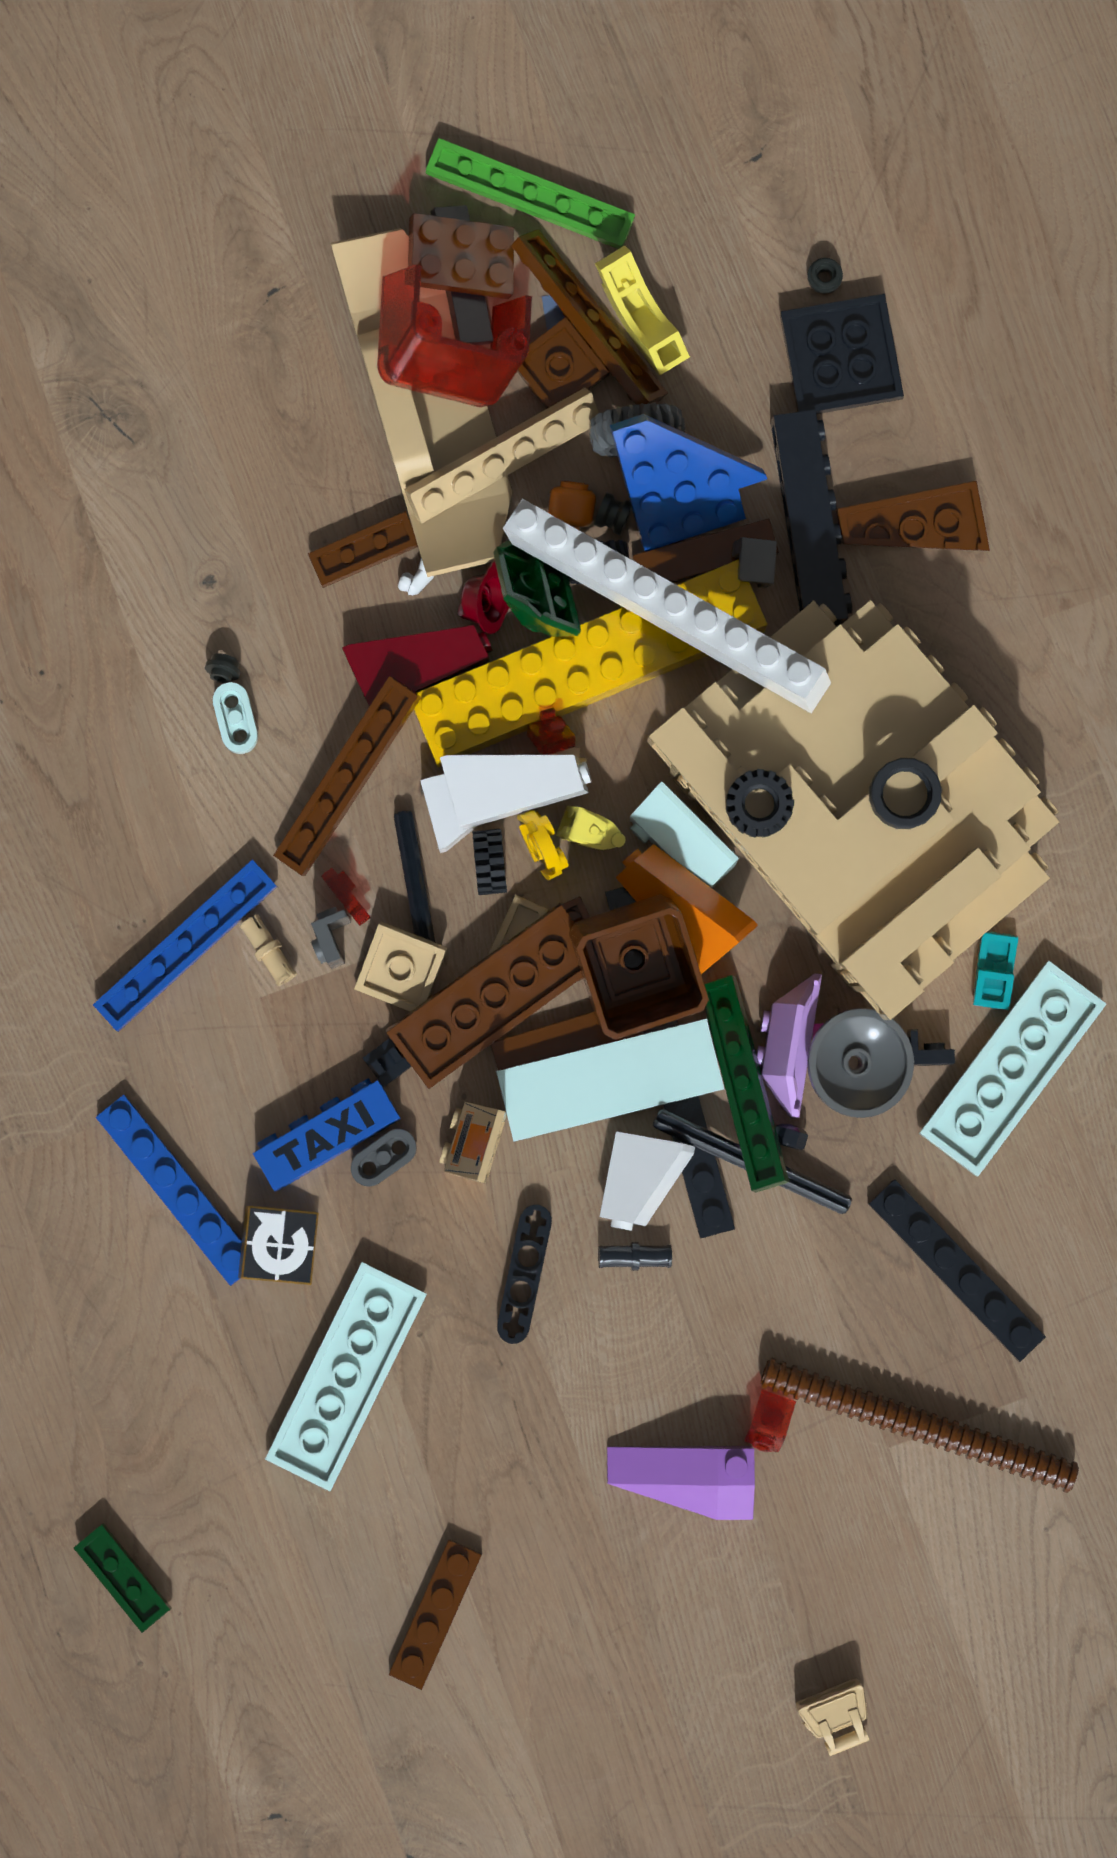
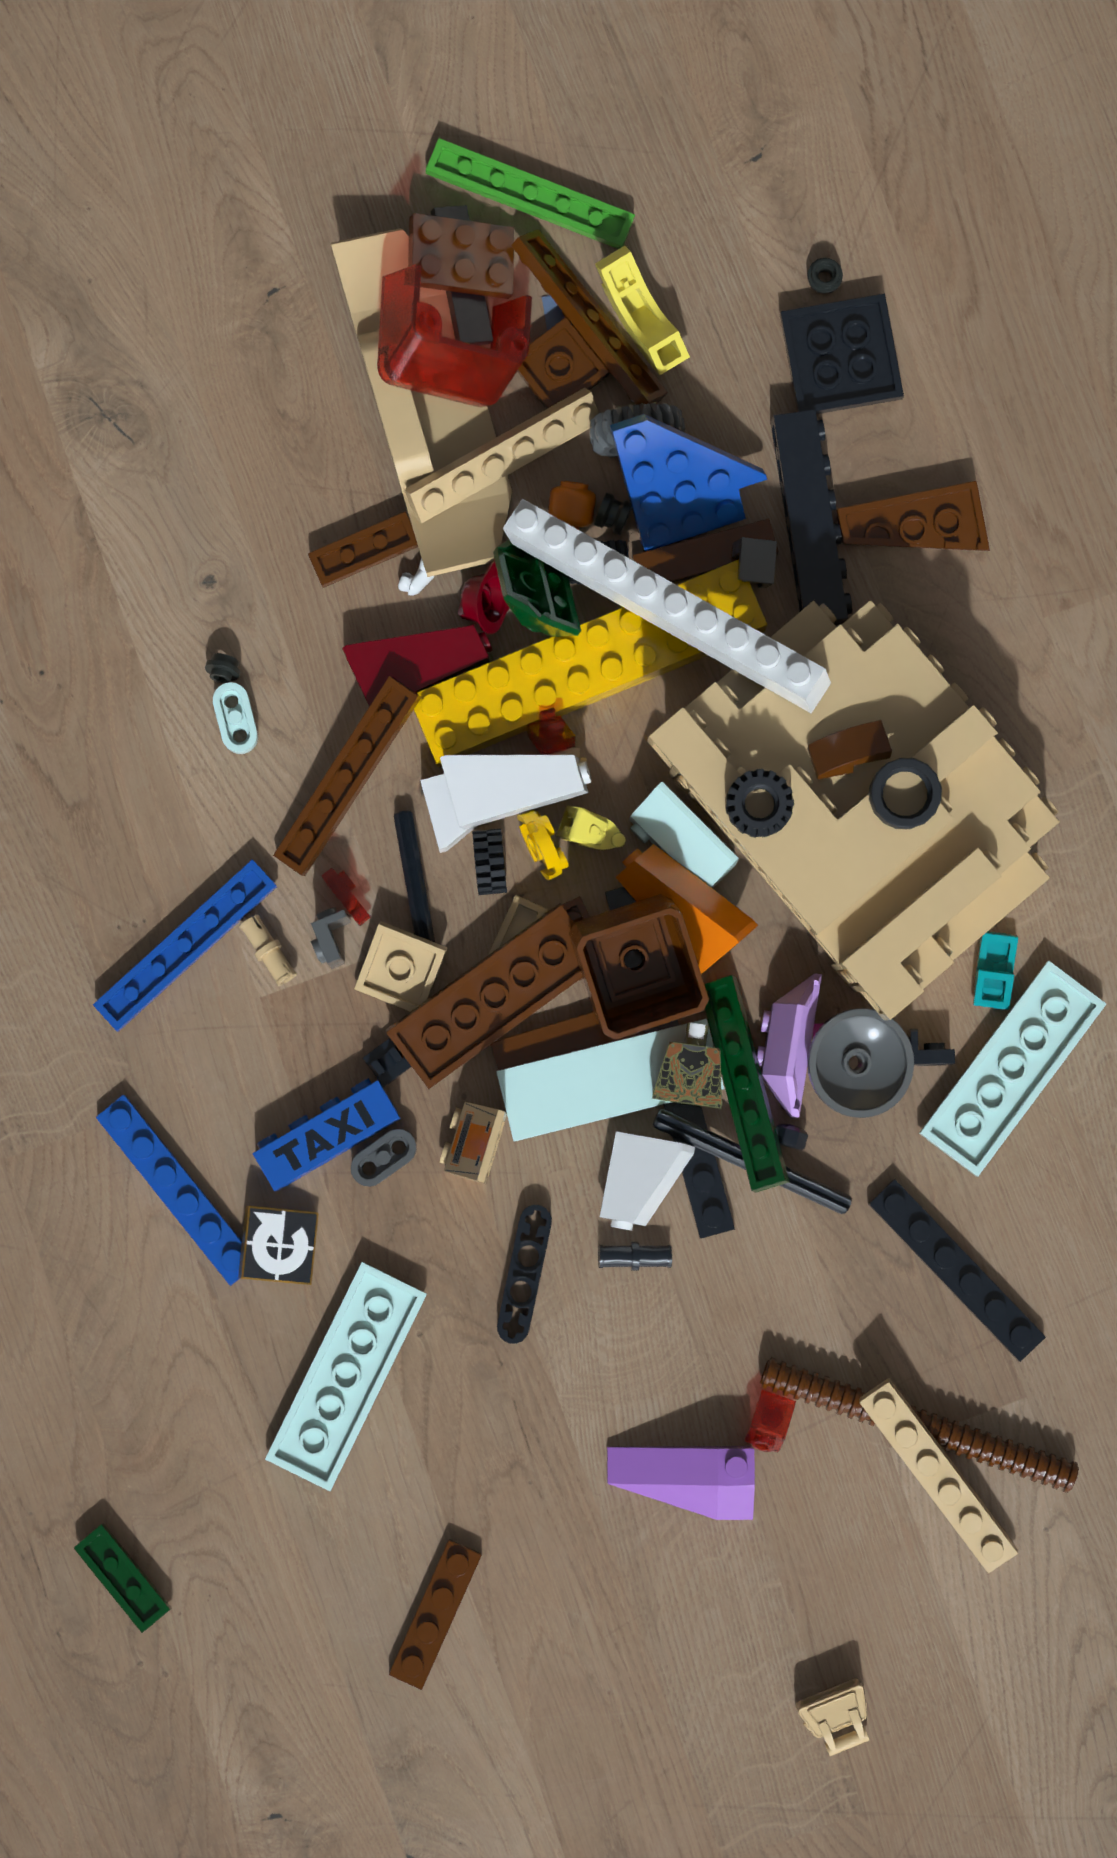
none -> torso [652,1023,722,1109]
none -> reddish brown slope [807,720,892,780]
none -> tan plate [859,1378,1018,1574]

